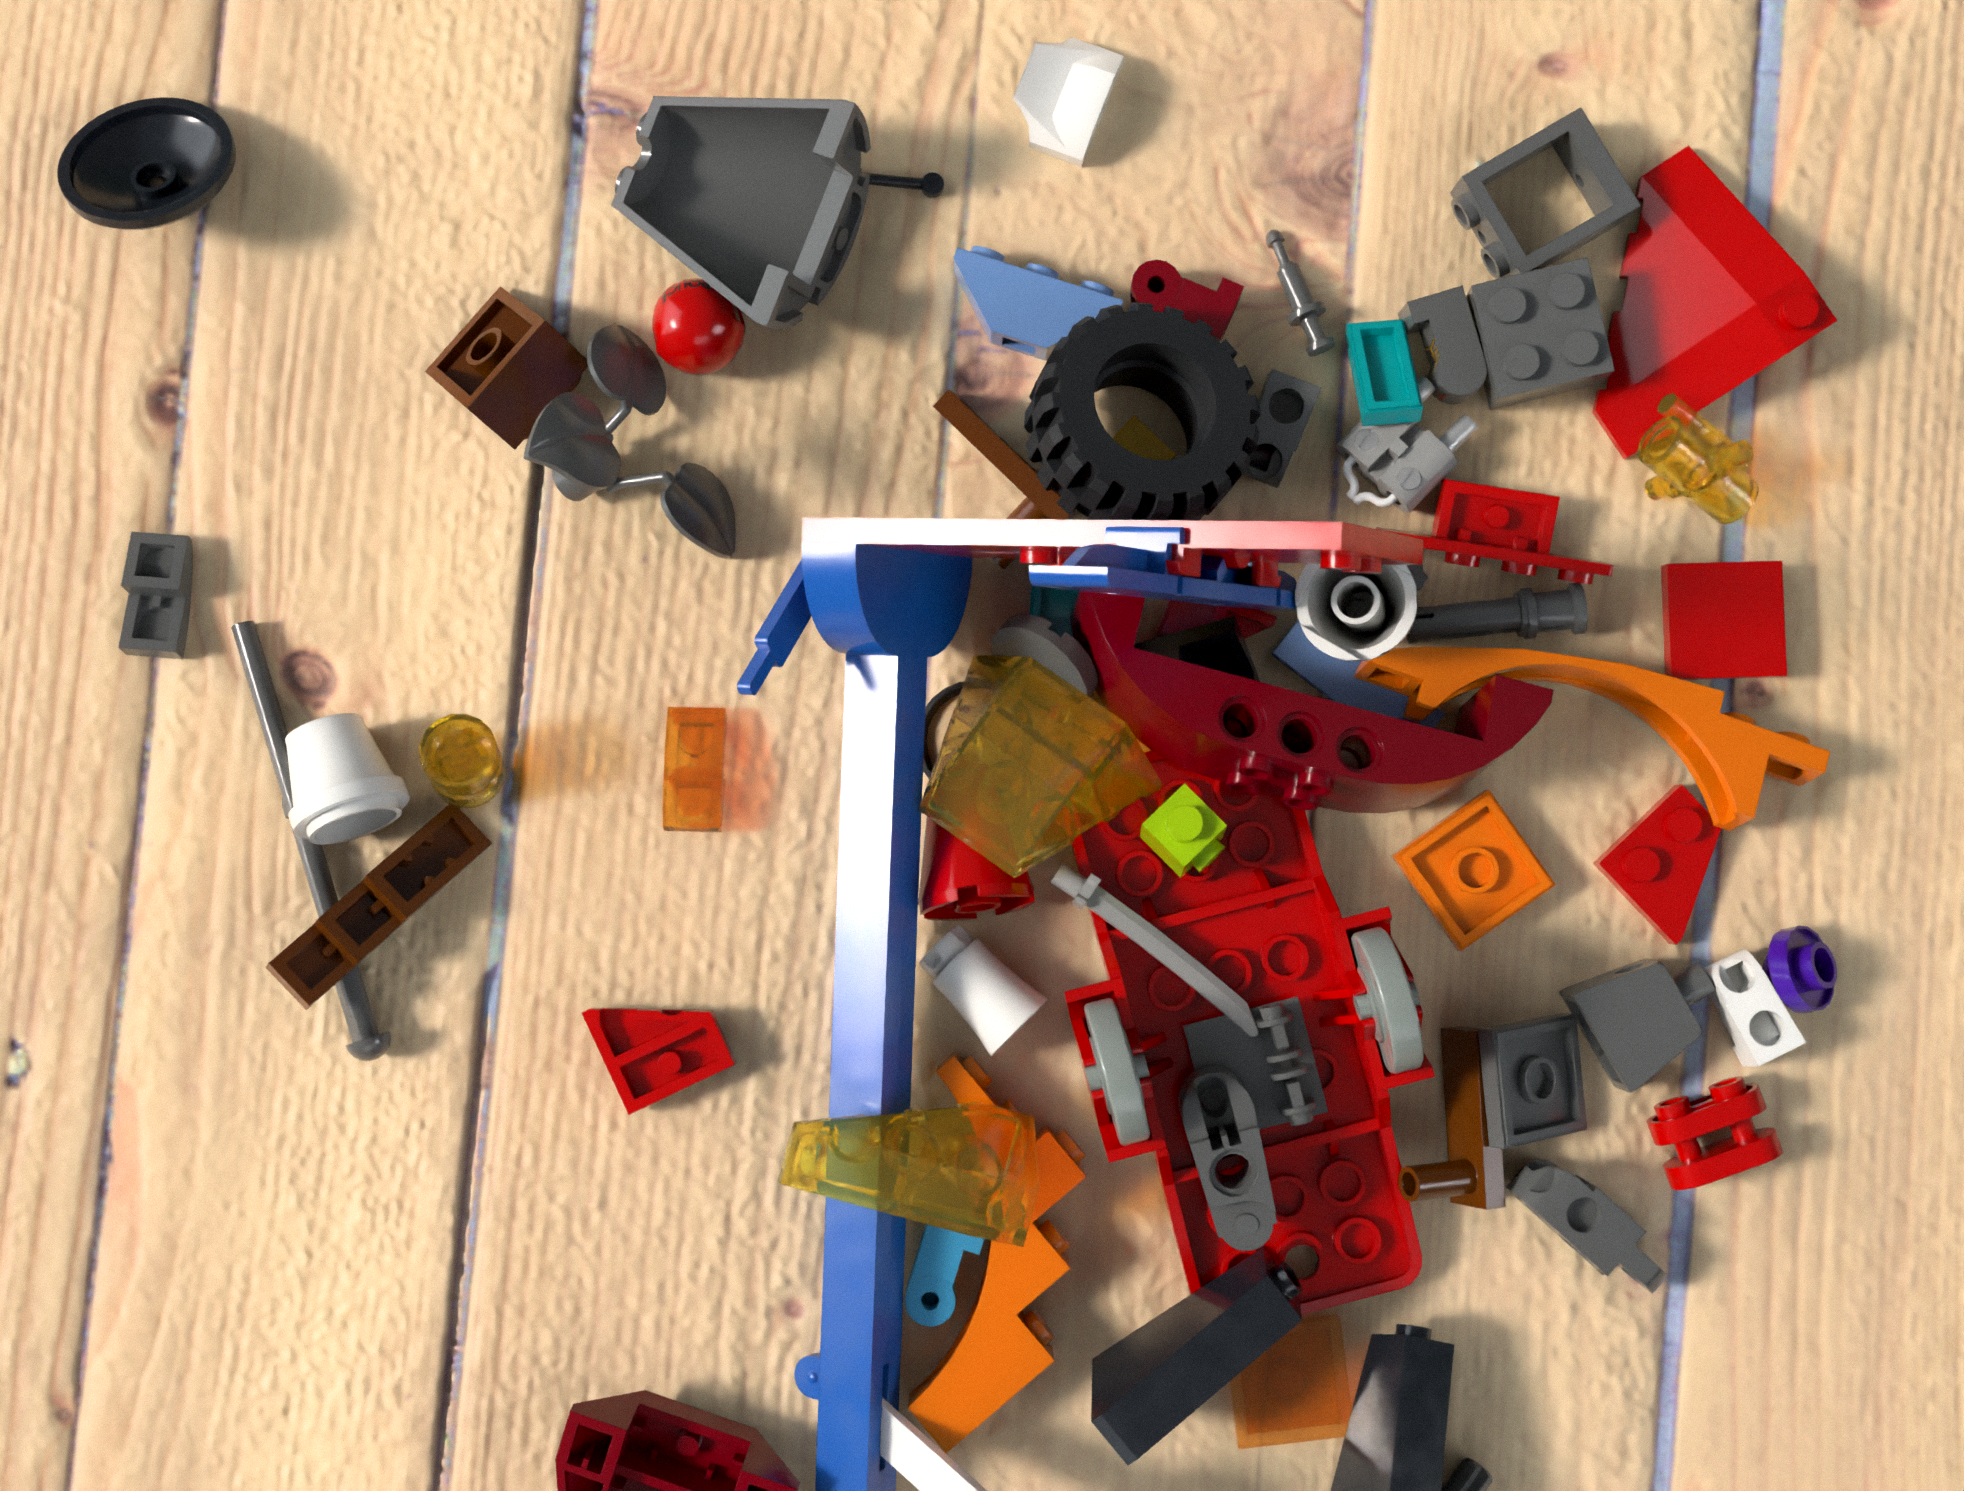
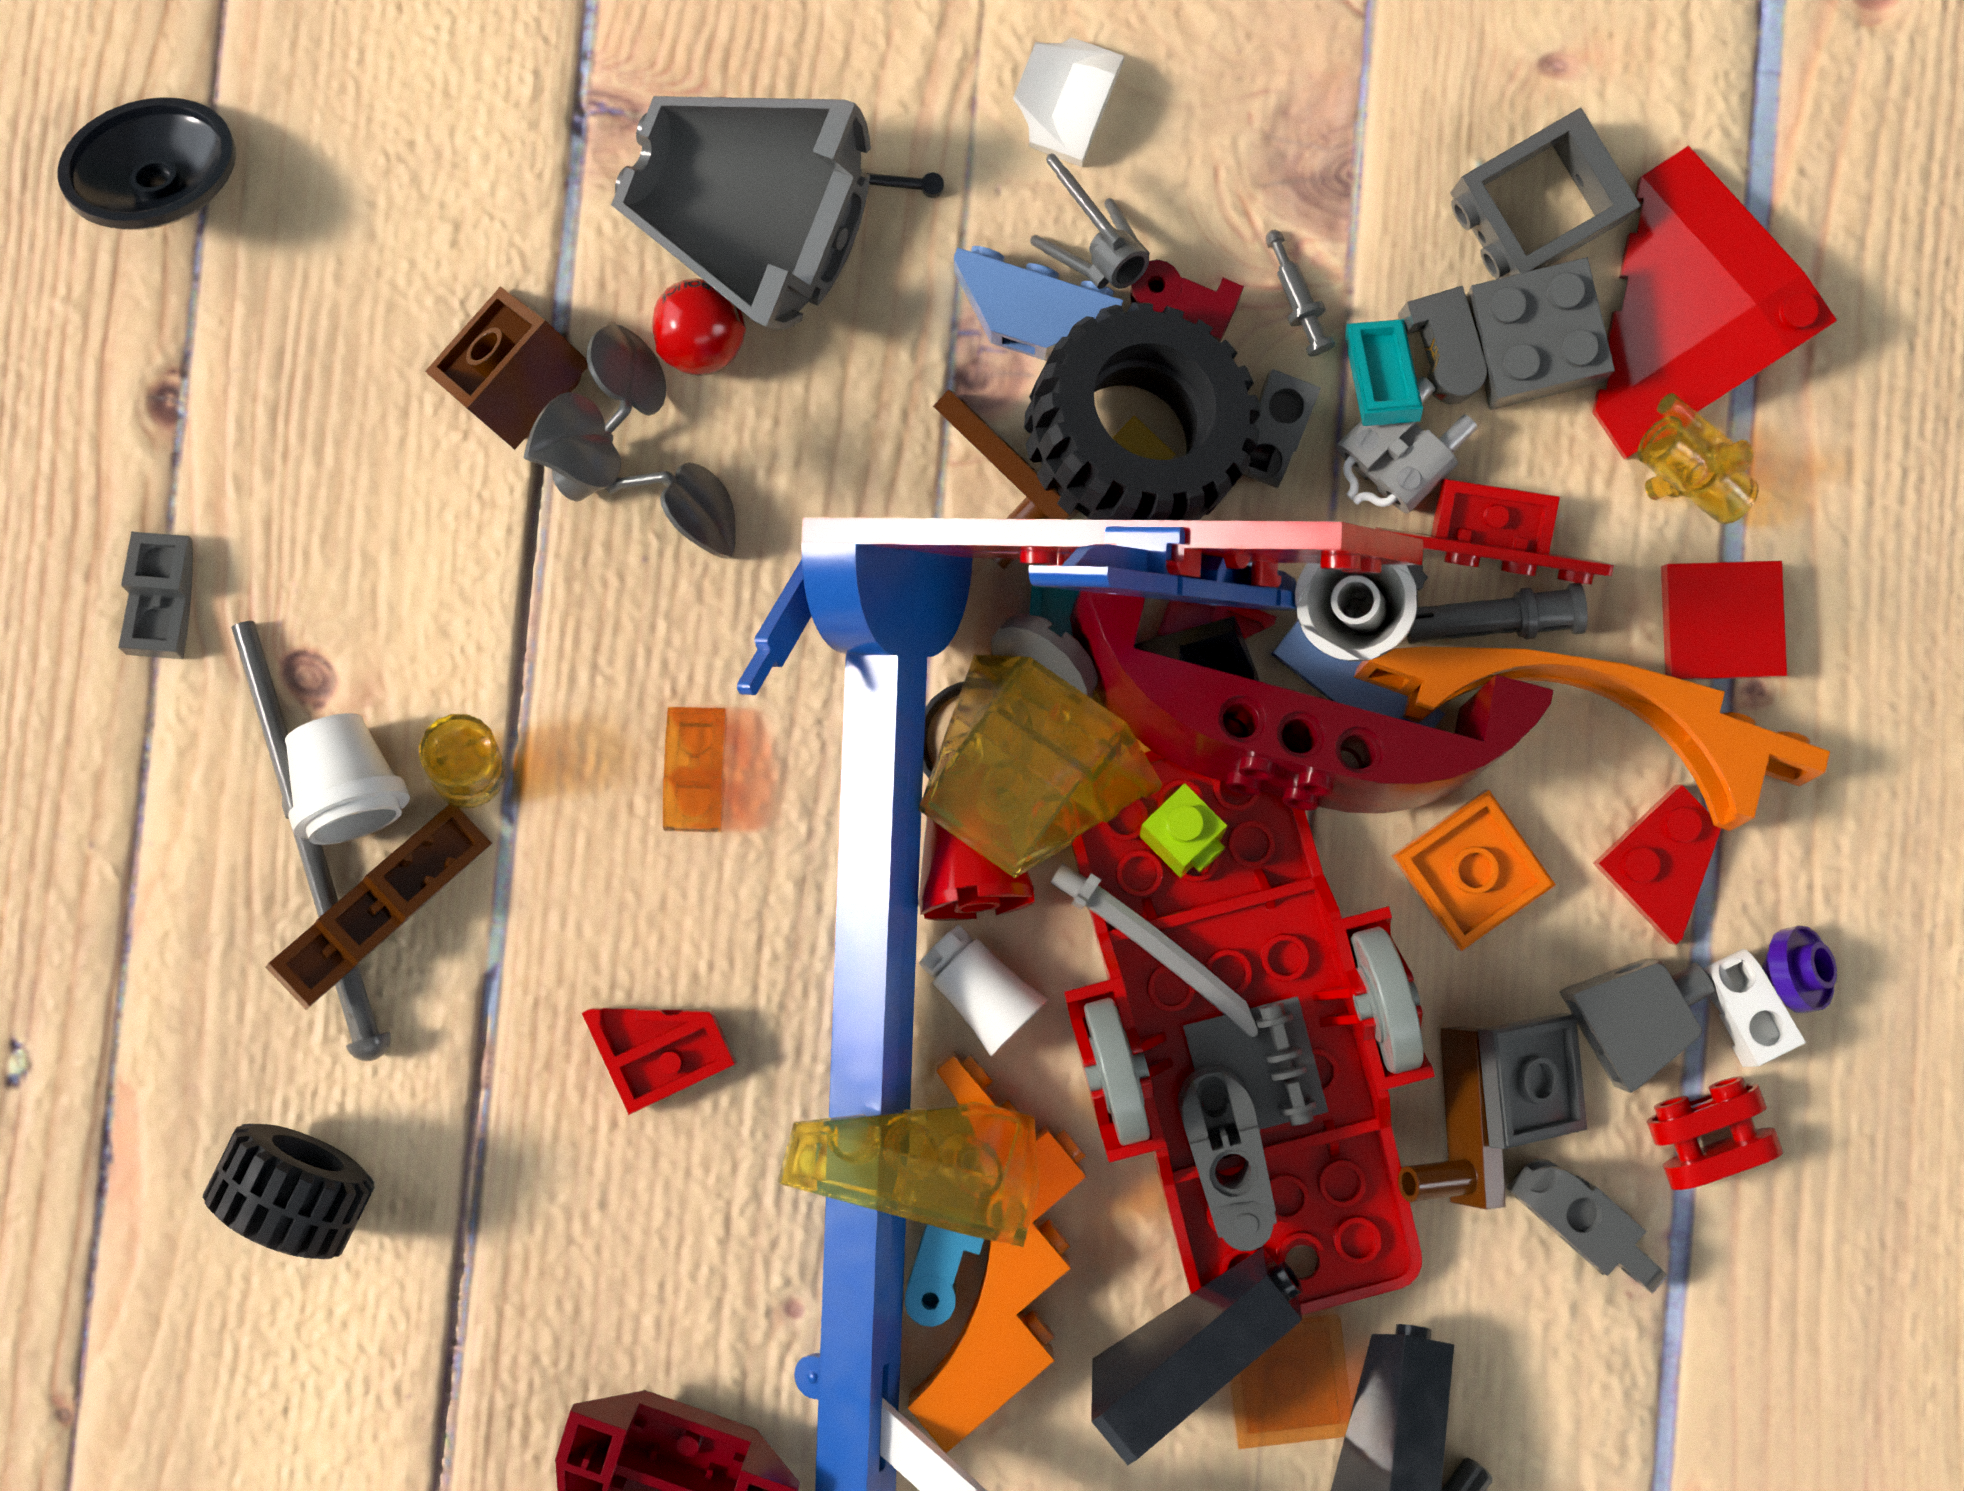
none -> black tyre [203,1124,375,1259]
none -> dark grey plant [1030,153,1150,289]

